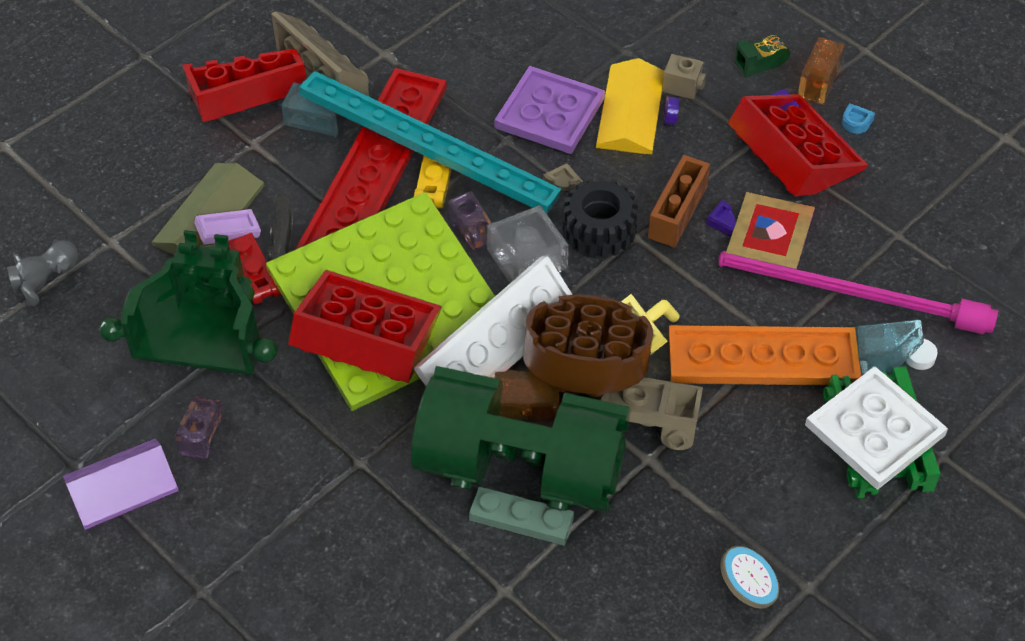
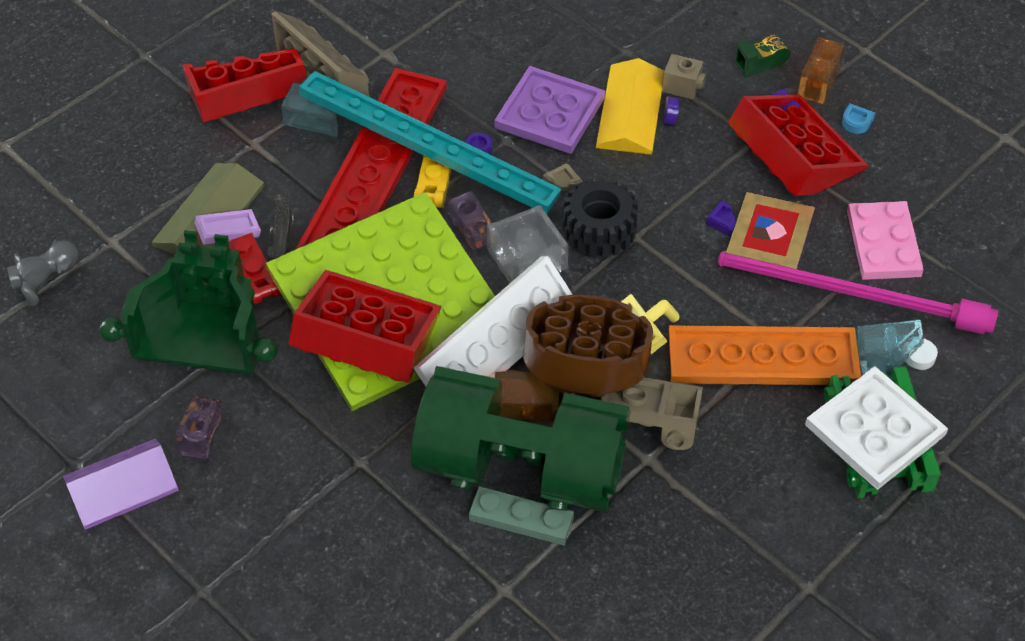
dark orange brick [648,155,710,248] -> none
piece [720,546,779,609] -> none
none -> dark purple tile [465,133,493,155]
none -> bright pink plate [847,201,924,280]

